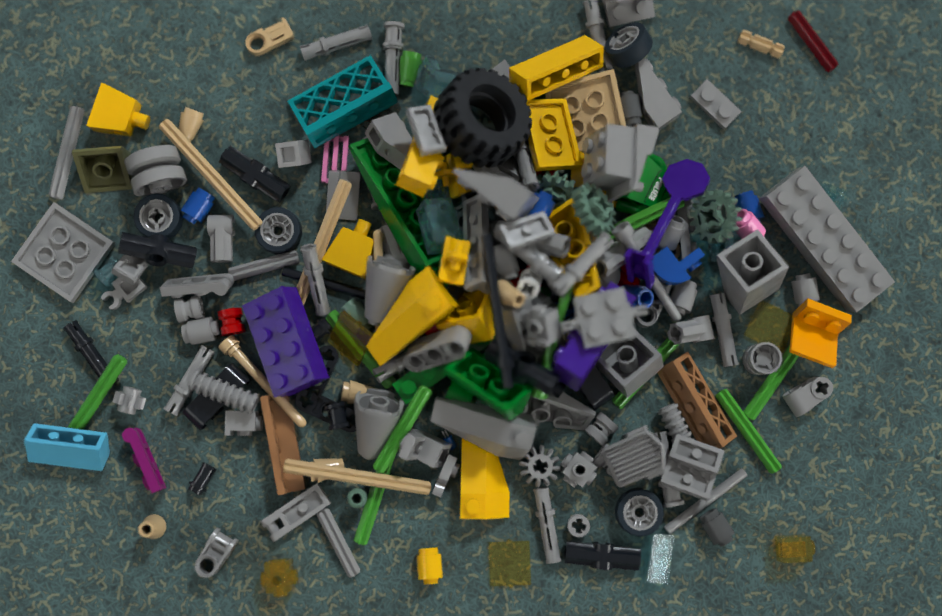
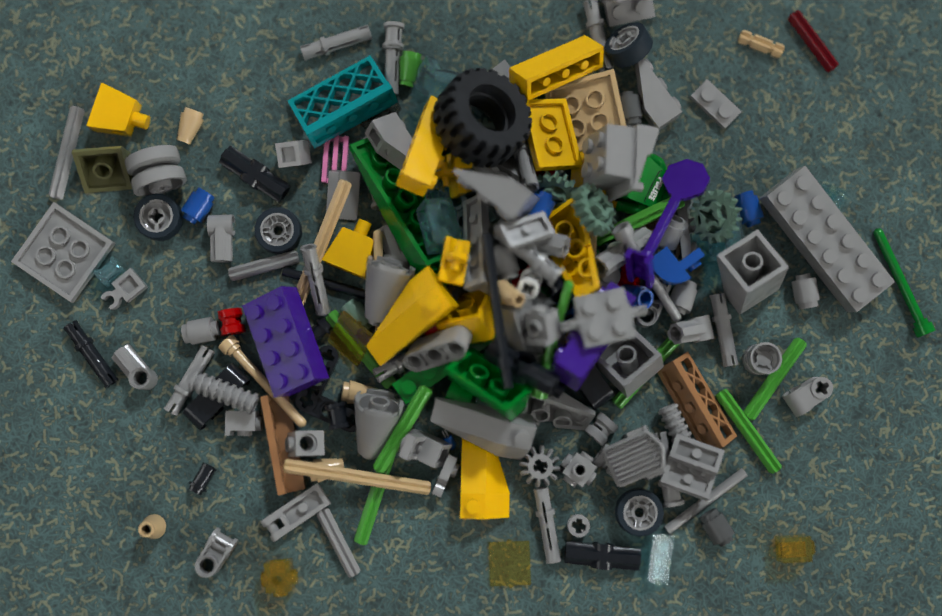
medium azure brick [24,423,110,471] -> none
bright green axle [67,354,127,430] -> none
light grey plate [111,255,149,285] -> none
light grey gear [112,386,146,415] -> none
black piece [118,232,197,269] -> none
magenta plate [122,428,166,493] -> none
tan axle [159,119,263,230] -> none
light grey plate [160,273,234,298] -> none
light grey wheel [174,296,205,323] -> none
tan piece [245,18,294,56] -> none
sand green pin [347,488,367,508] -> none
light grey plate [405,104,447,156] -> none
yellow brick [416,547,443,584] -> none
light grey pin [551,232,614,297] -> none
bright pink brick [735,209,766,239] -> none
clear yellow piece [744,300,792,353] -> none
light orange bracket [789,298,852,368] -> none
none -> light grey piece [111,344,158,390]
none -> light grey brick [285,430,325,458]
none -> green piece [873,228,936,338]

